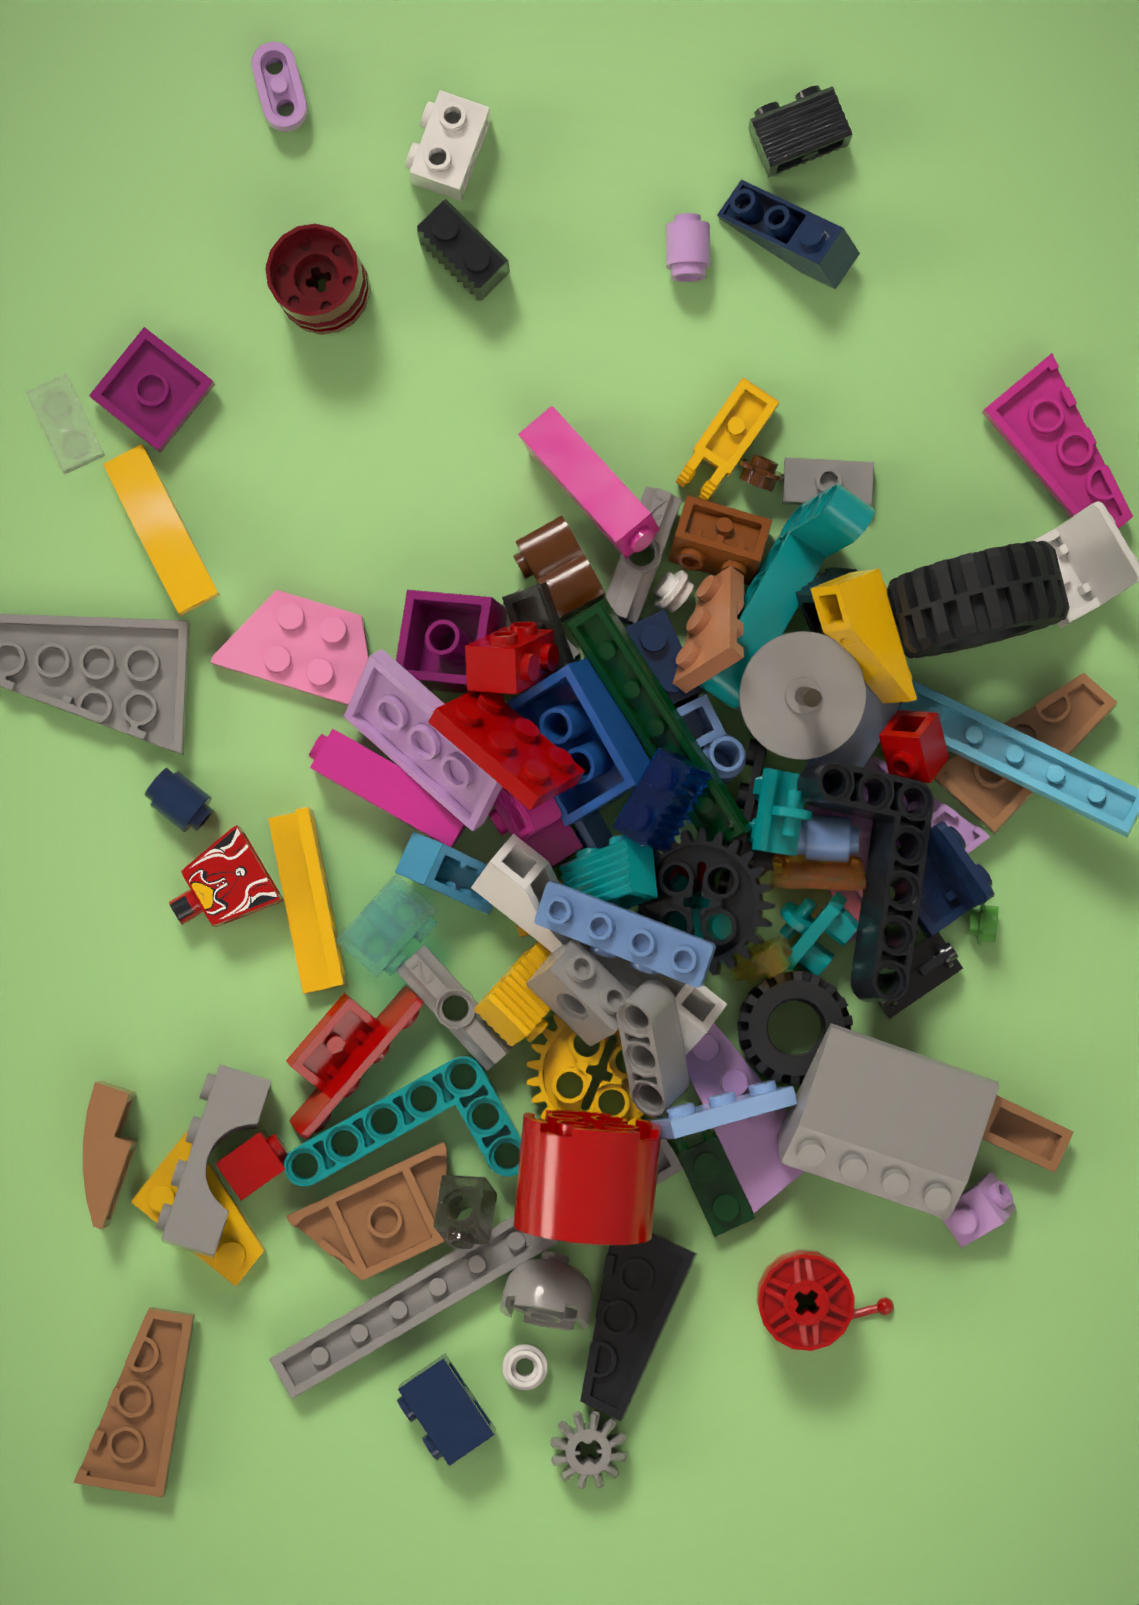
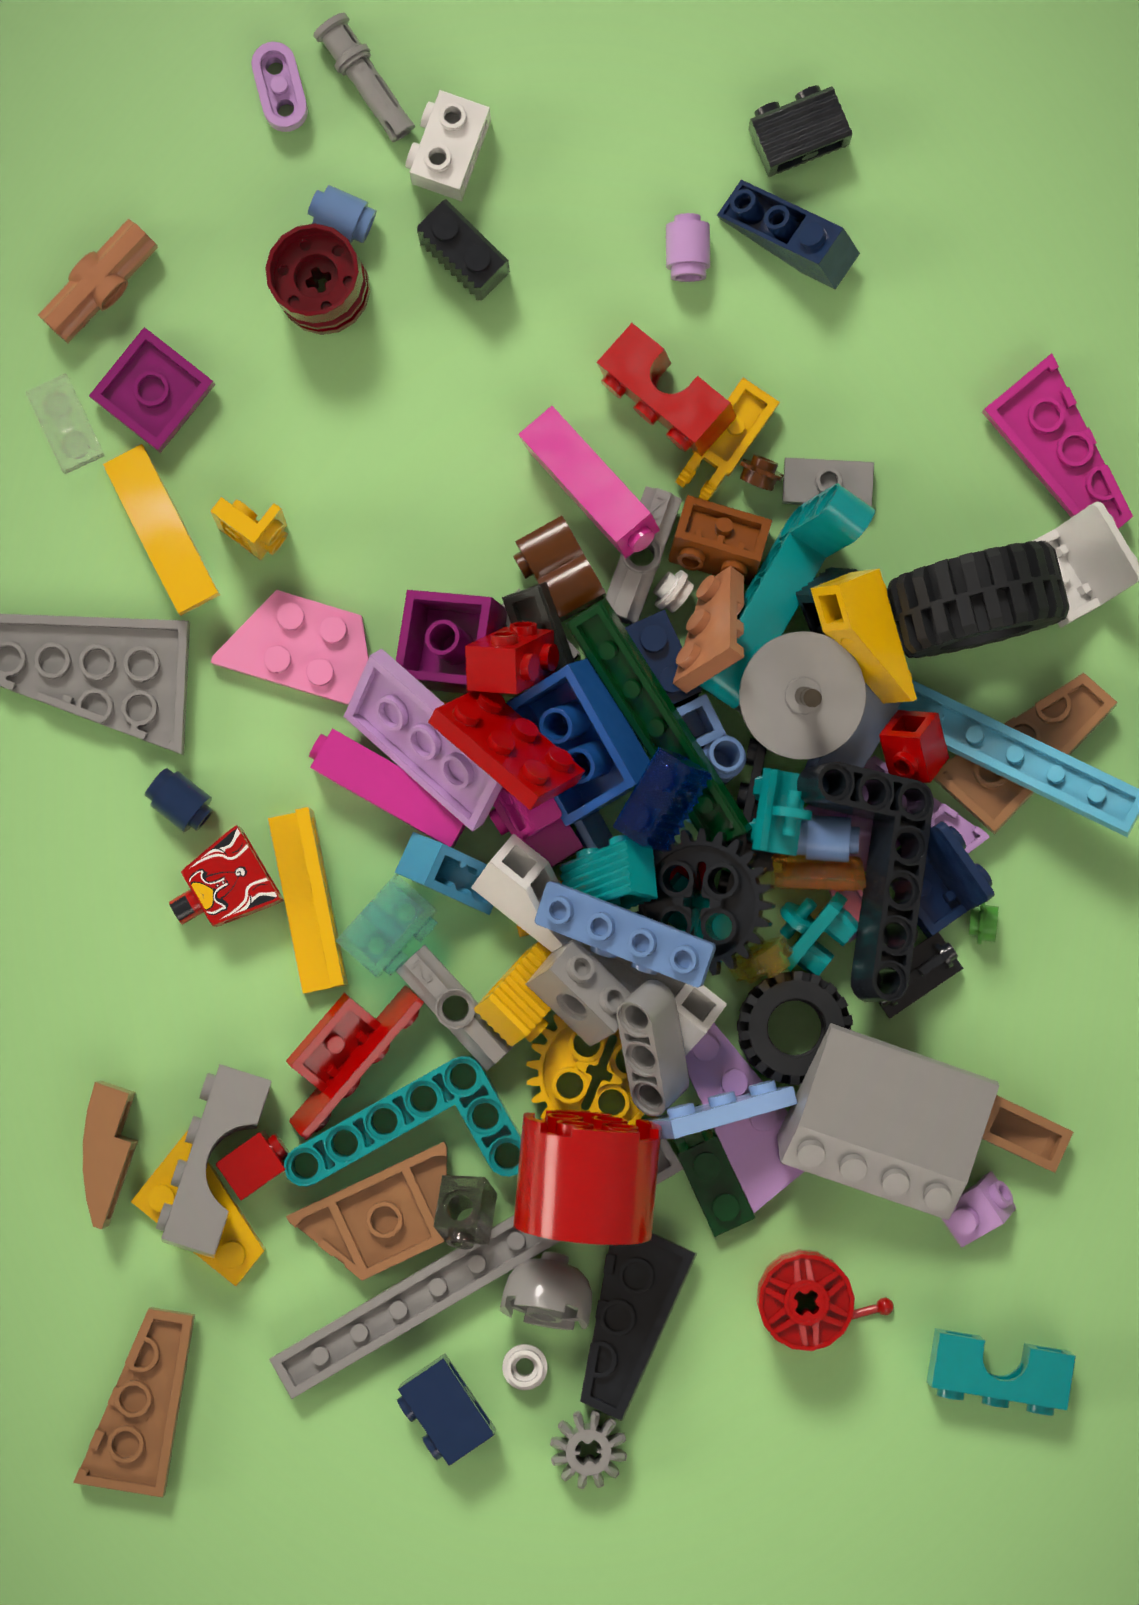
none -> nougat piece [38,219,158,343]
none -> yellow bracket [210,497,288,560]
none -> medium blue brick [307,185,377,243]
none -> light grey pin [313,13,415,142]
none -> red arch [596,323,737,457]
none -> teal arch [926,1328,1076,1416]

